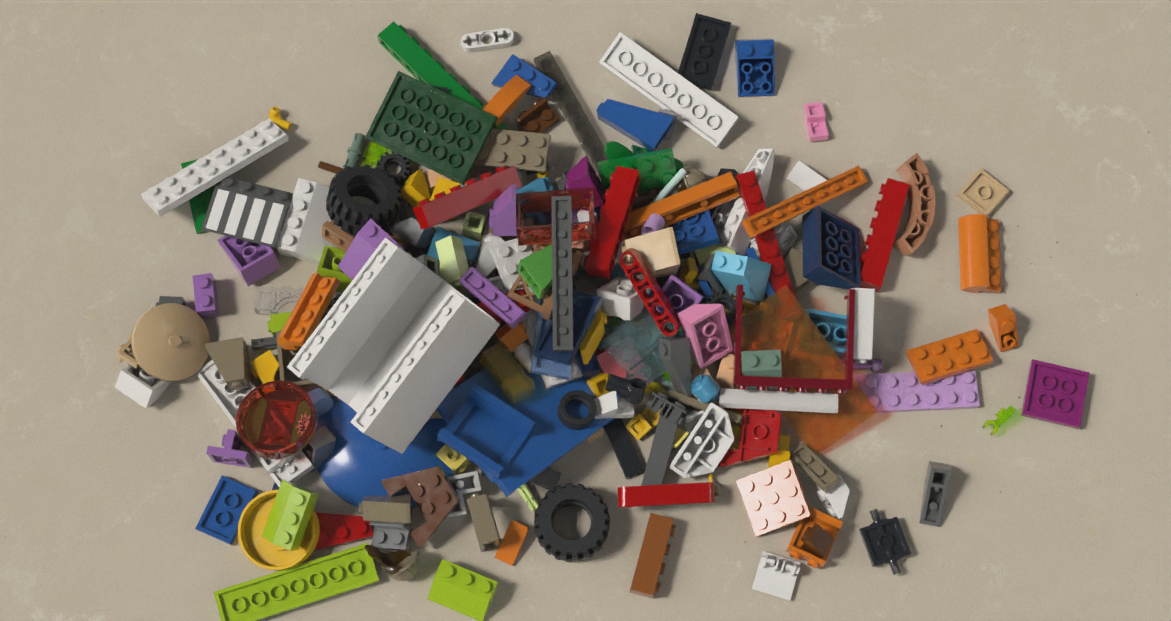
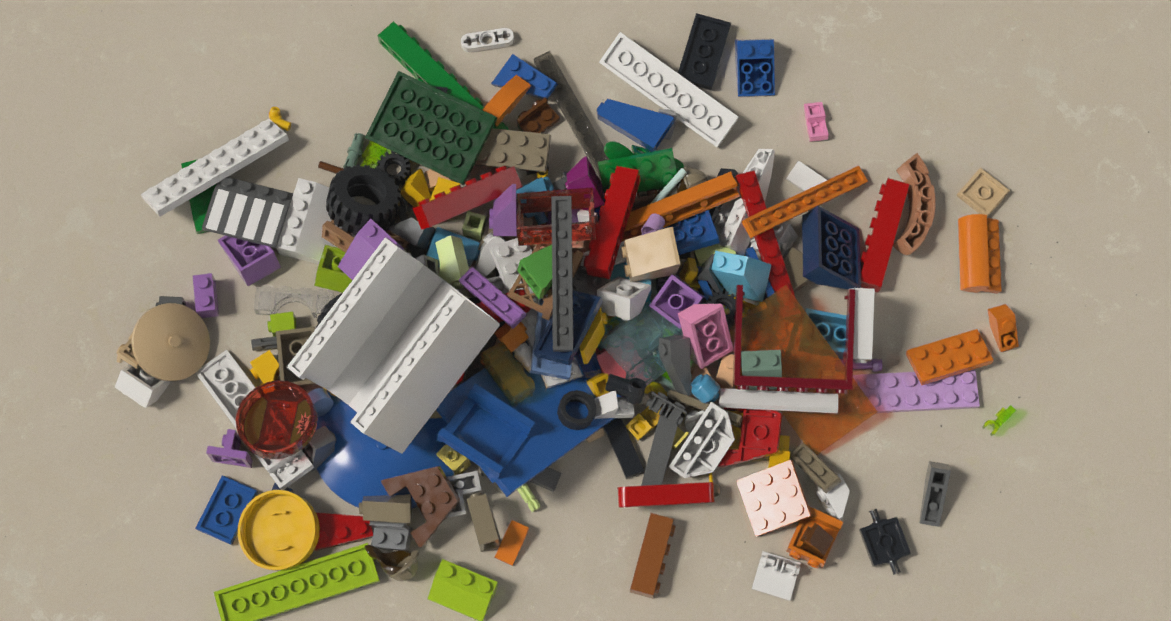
dark tan slope [205,337,250,390] -> none
lime slope [262,479,319,551] -> none
orange brick [277,273,340,350] -> none
black tyre [534,483,610,562] -> none
red beam [619,248,681,336] -> none
magenta plate [1021,359,1090,429] -> none

